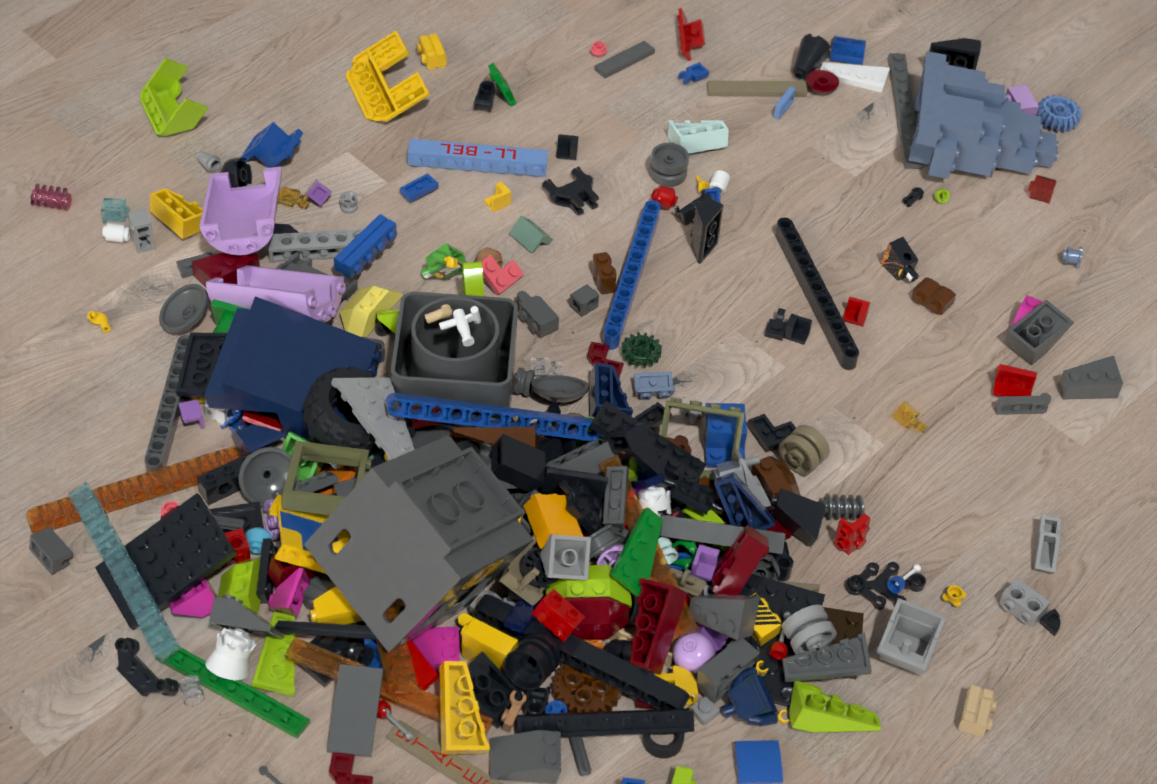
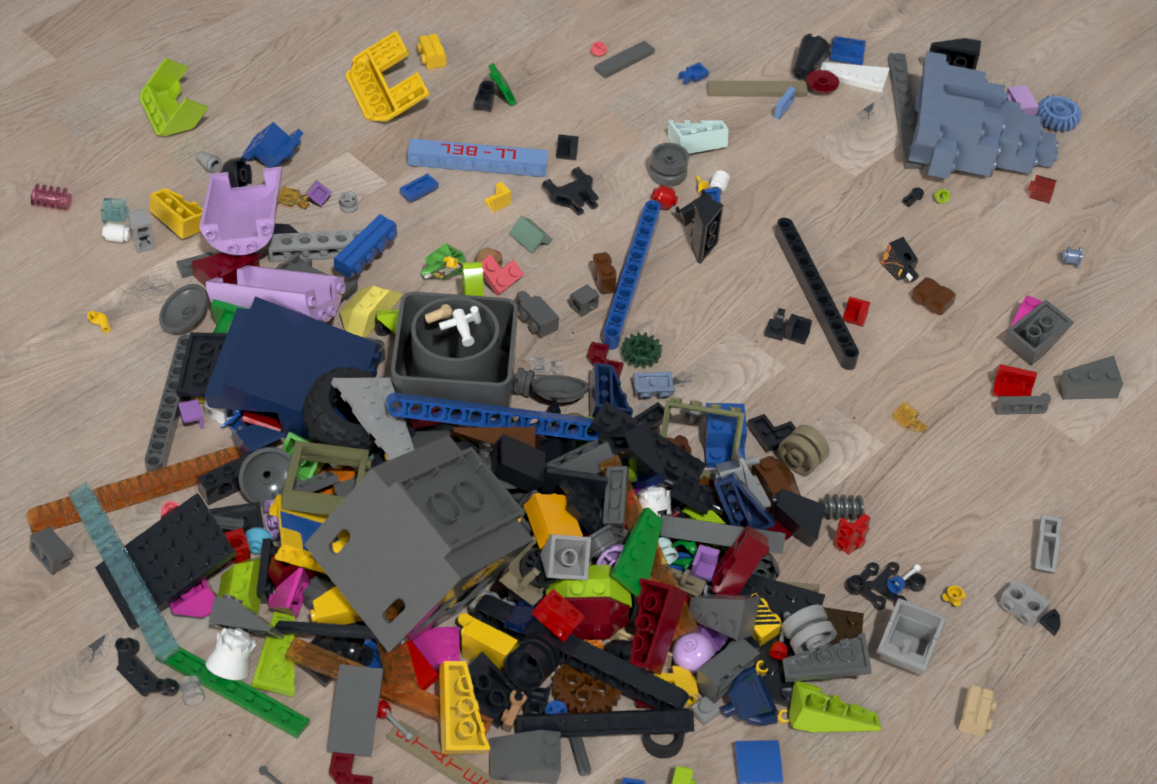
red bracket [677,8,705,61] -> none
black piece [770,541,794,582] -> none

